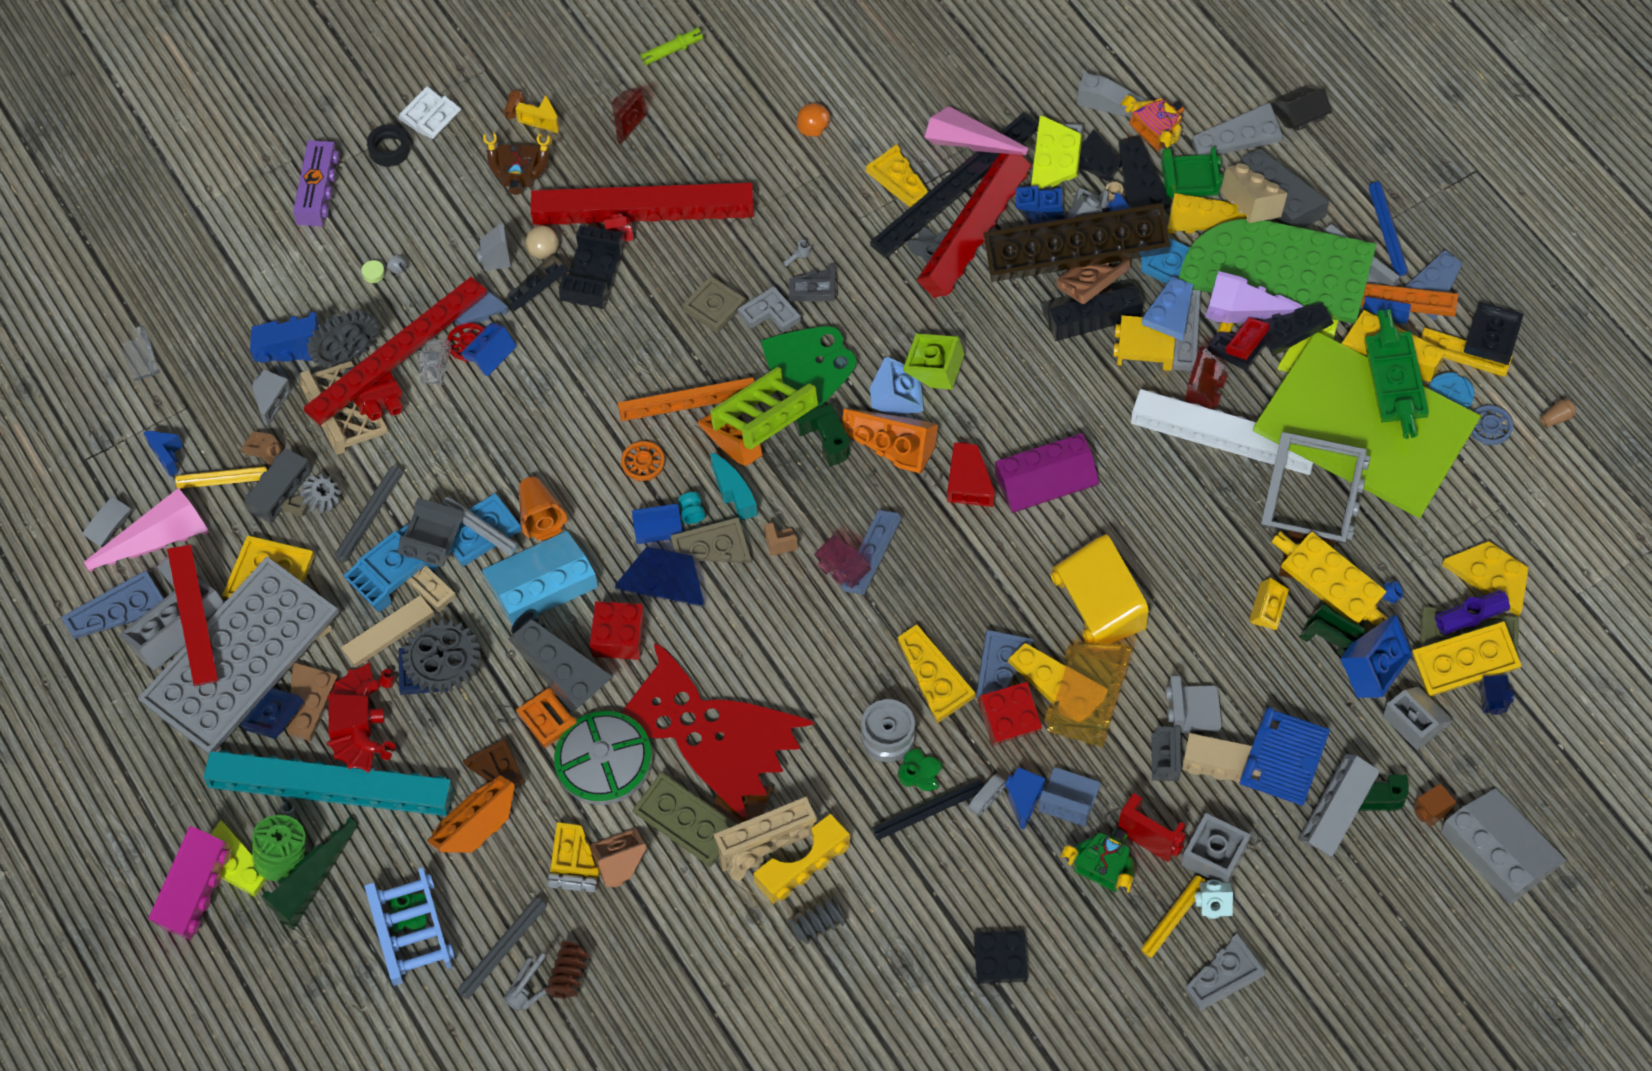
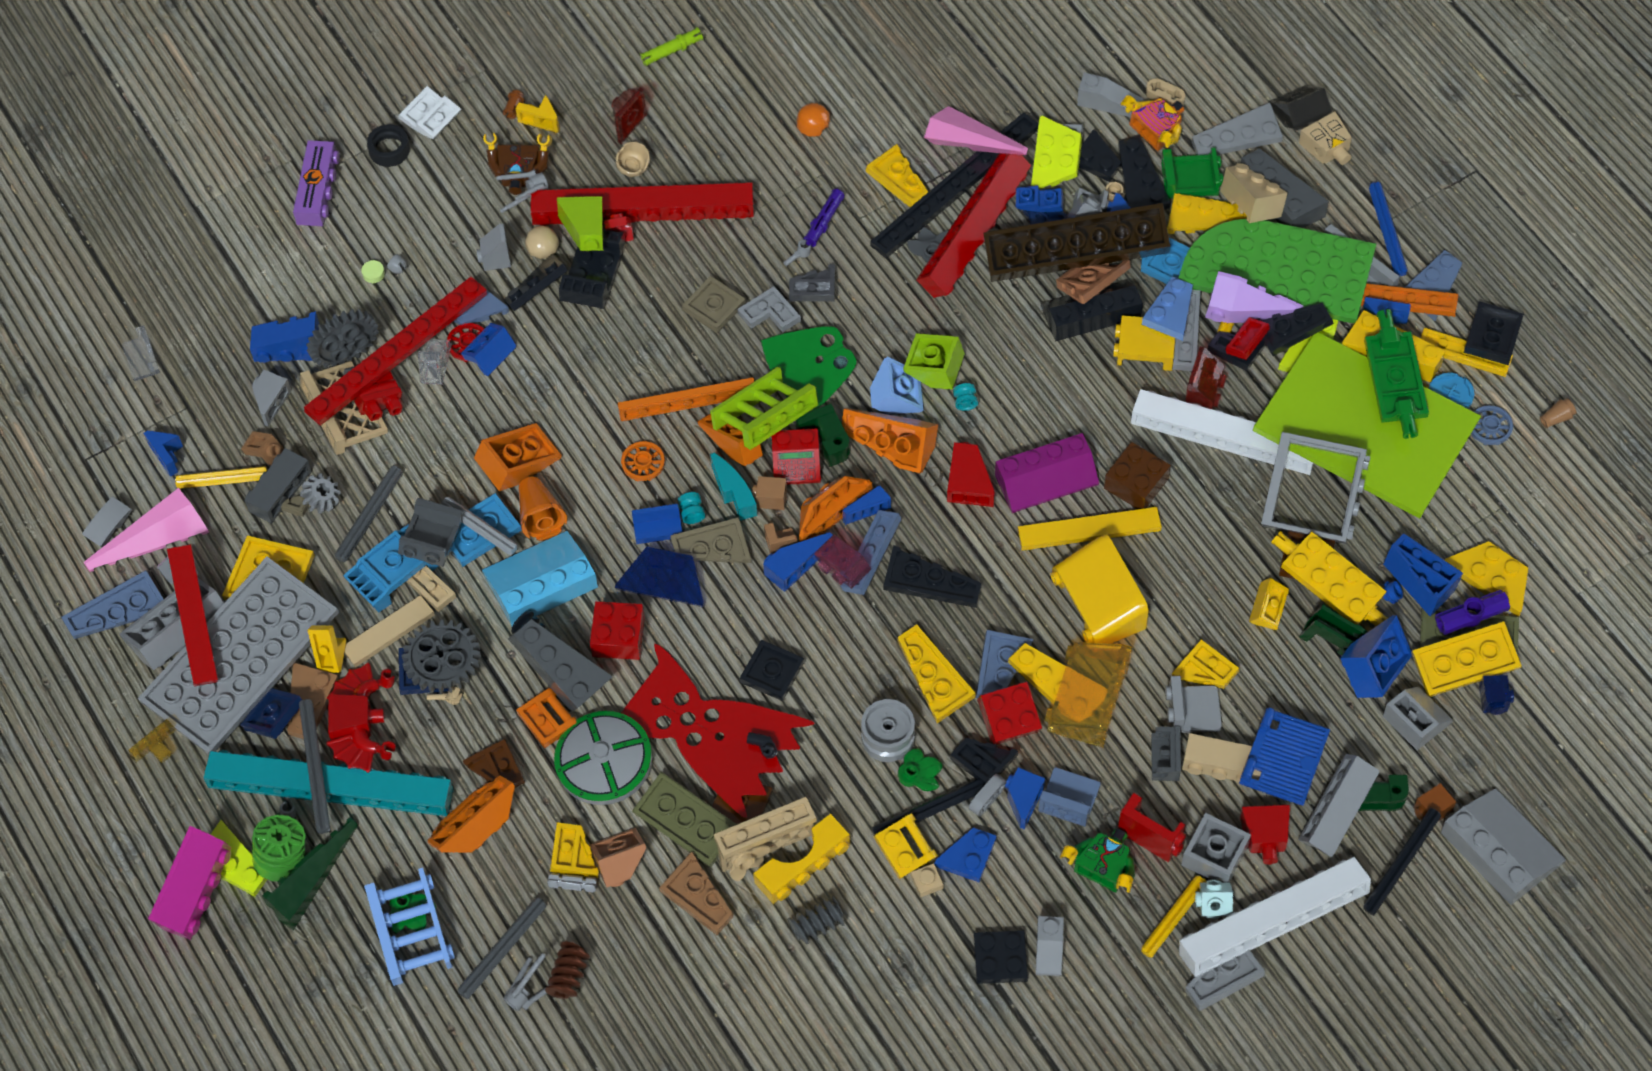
none -> clear yellow tile [128,719,174,763]
none -> dark grey axle [299,699,331,834]
none -> yellow slope [307,625,346,673]
none -> tan hand [427,686,462,705]
none -> orange slope [474,423,562,491]
none -> light grey plant [496,170,548,213]
none -> lime slope [557,196,603,251]
none -> tan hair [616,142,650,178]
none -> medium nougat wing [659,852,733,935]
none -> black plate [739,640,805,701]
none -> black arm [747,732,777,759]
none -> medium nougat brick [752,476,787,510]
none -> blue slope [763,532,834,592]
none -> red slope [772,429,821,485]
none -> orange wedge [799,476,872,542]
none -> dark purple pin [803,189,845,247]
none -> blue slope [843,486,891,525]
none -> yellow plate [874,813,938,880]
none -> black wing [883,545,982,608]
none -> tan plate [911,864,944,898]
none -> blue wing [934,828,997,883]
none -> black wing [950,738,1018,786]
none -> teal wheel [953,383,978,411]
none -> yellow tile [1018,507,1162,551]
none -> light grey slope [1036,916,1064,976]
none -> reddish brown brick [1104,442,1171,509]
none -> tan beam [1146,78,1185,105]
none -> yellow wing [1172,639,1239,689]
none -> white brick [1179,857,1371,977]
none -> red torso [1240,805,1290,865]
none -> tan torso [1299,112,1351,165]
none -> black axle [1363,808,1441,915]
none -> blue wedge [1383,533,1463,617]

